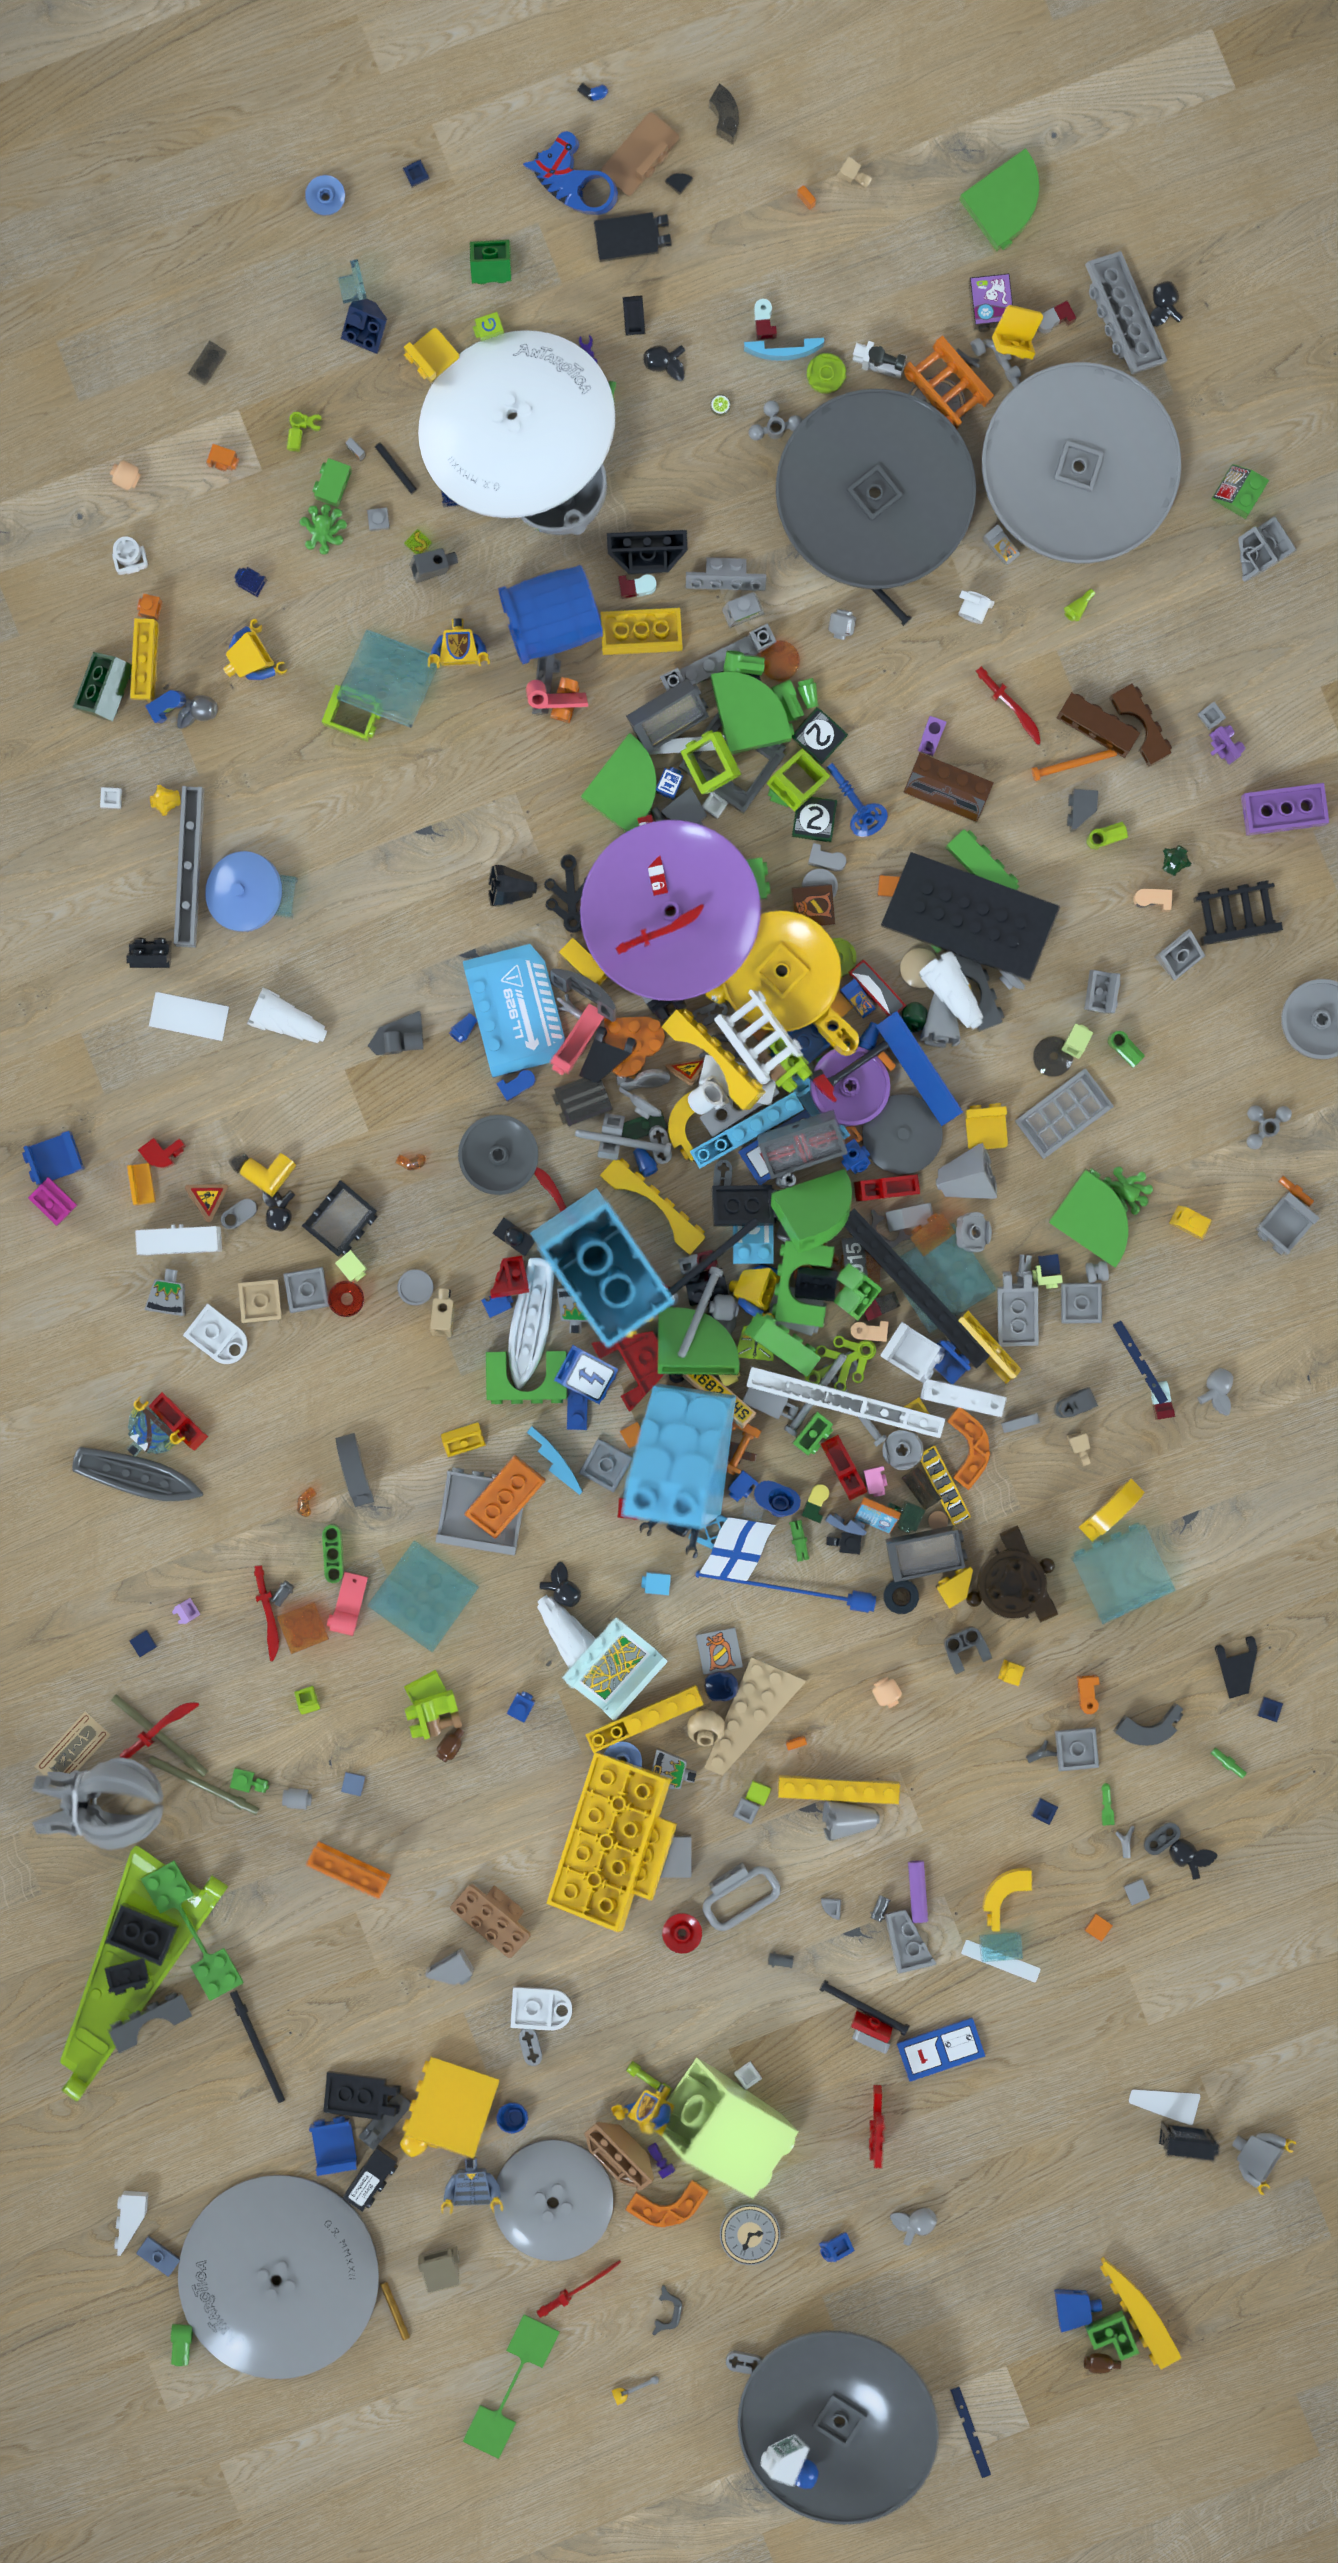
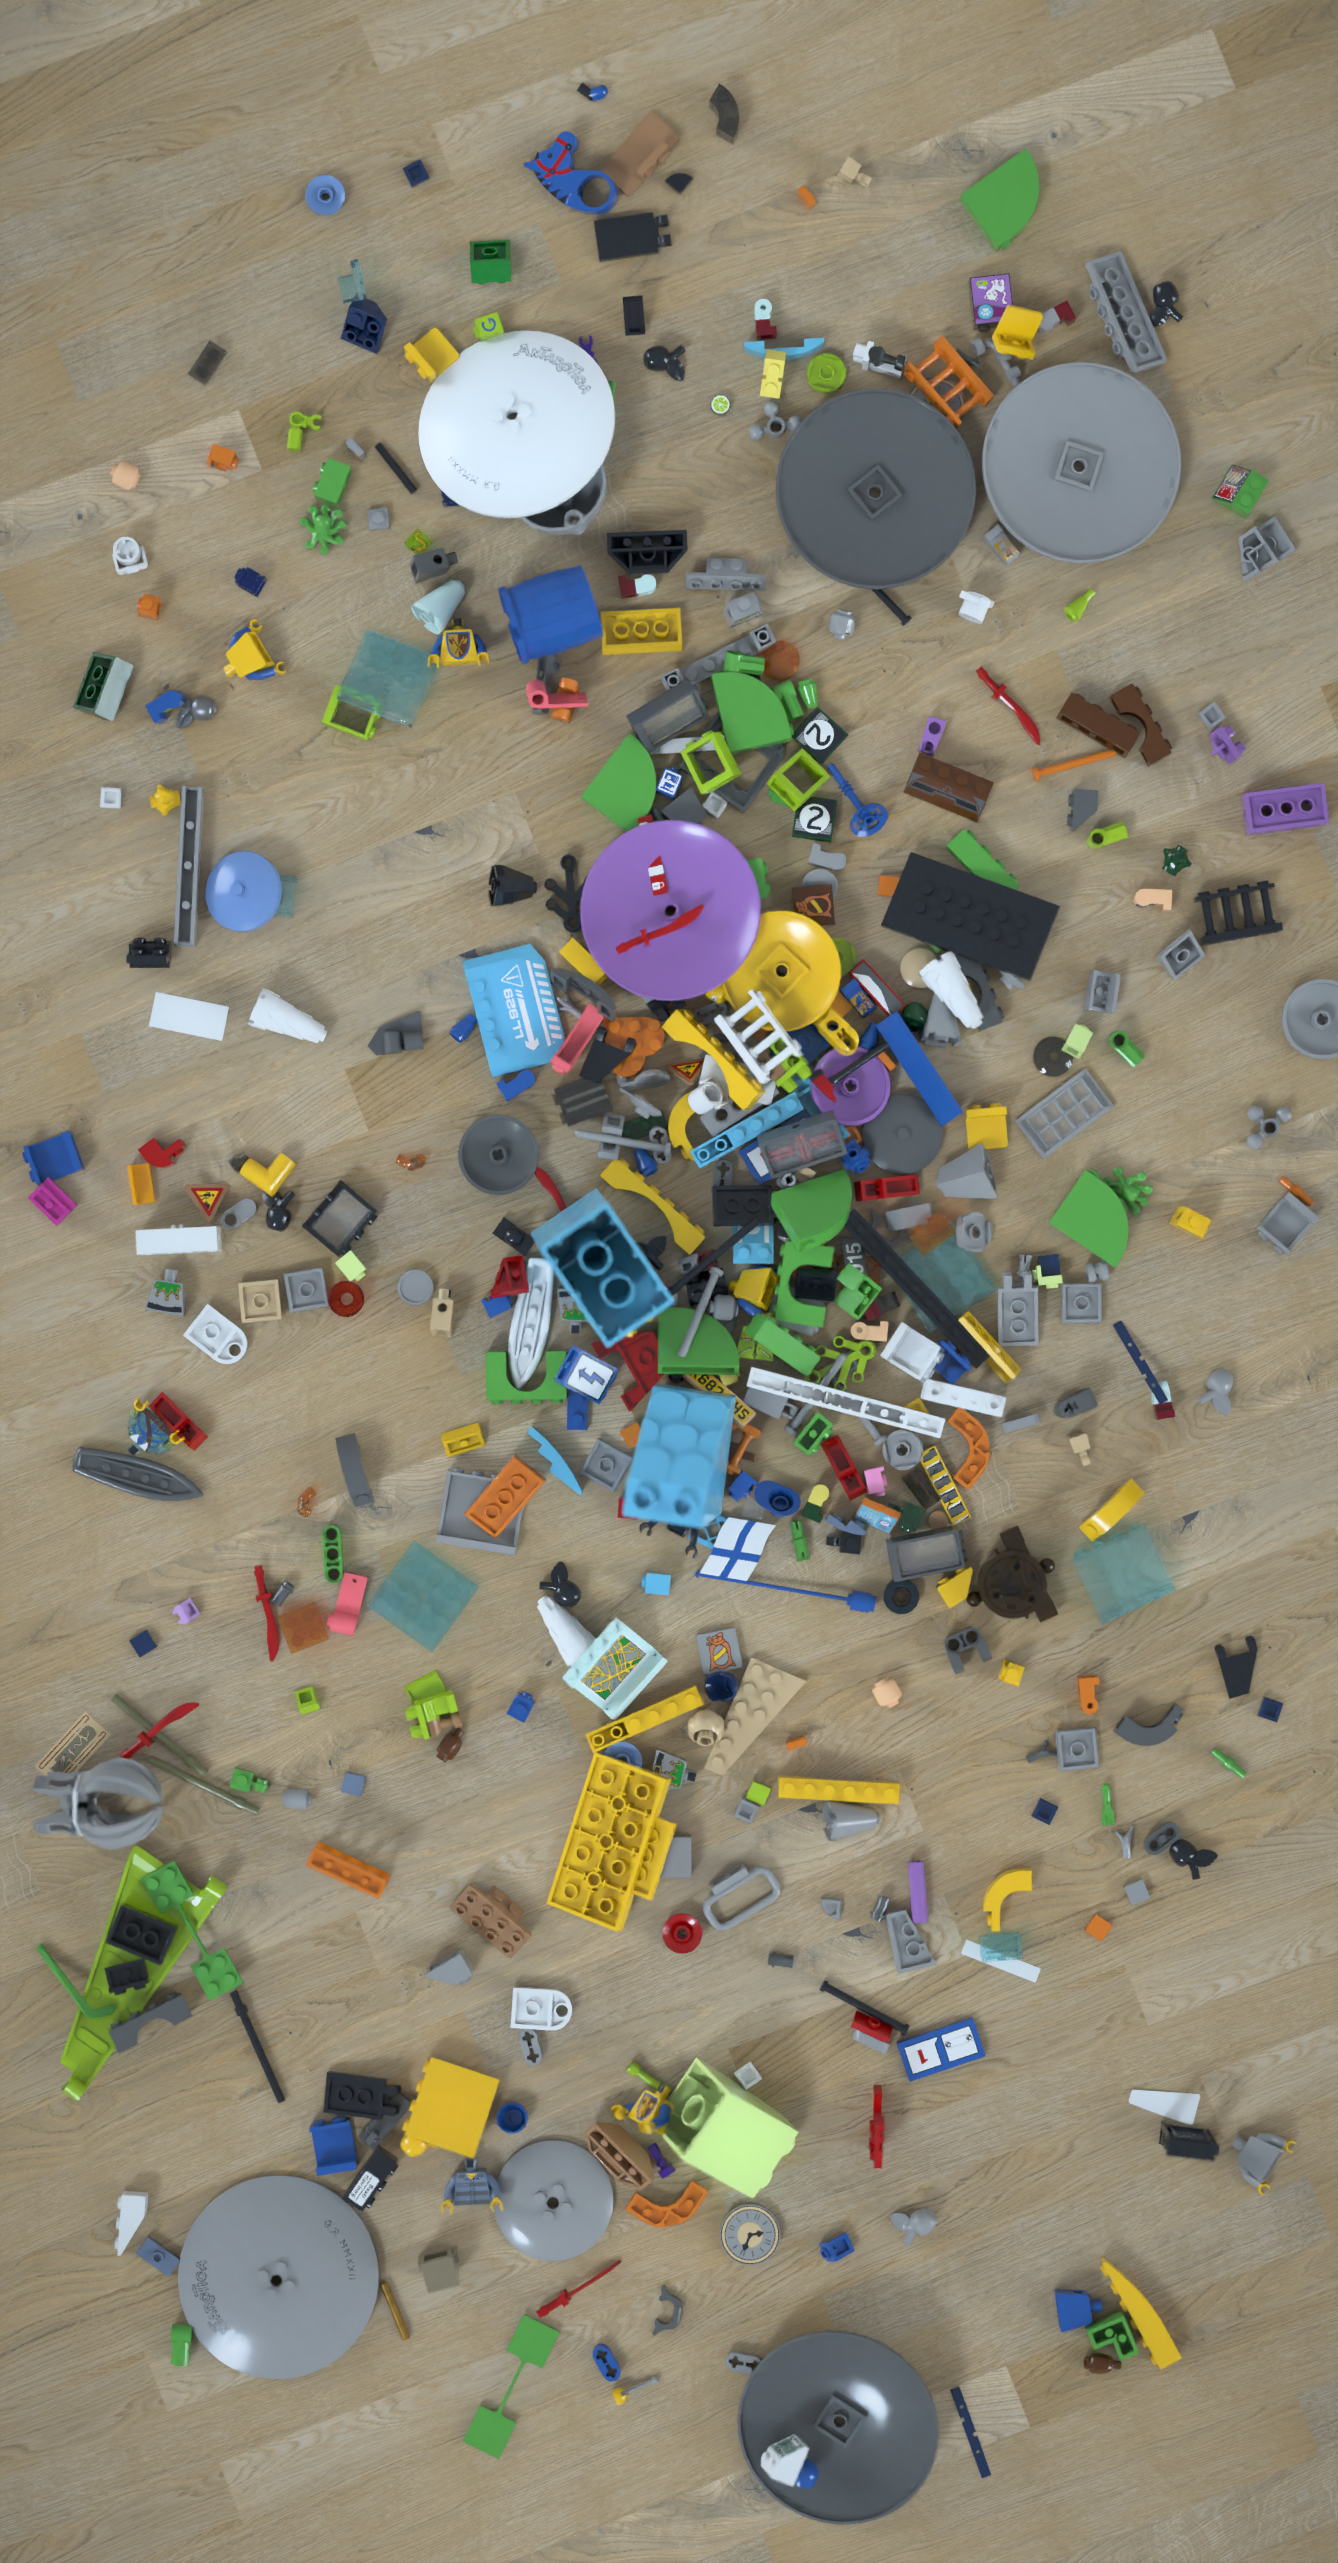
yellow fence [130,618,159,703] -> none
none -> bright green piece [36,1944,115,2019]
none -> light aqua cone [411,579,465,635]
none -> blue beam [593,2344,621,2382]
none -> black piece [634,1236,667,1271]
none -> light yellow piece [760,349,786,399]
none -> tan piece [793,1167,816,1186]

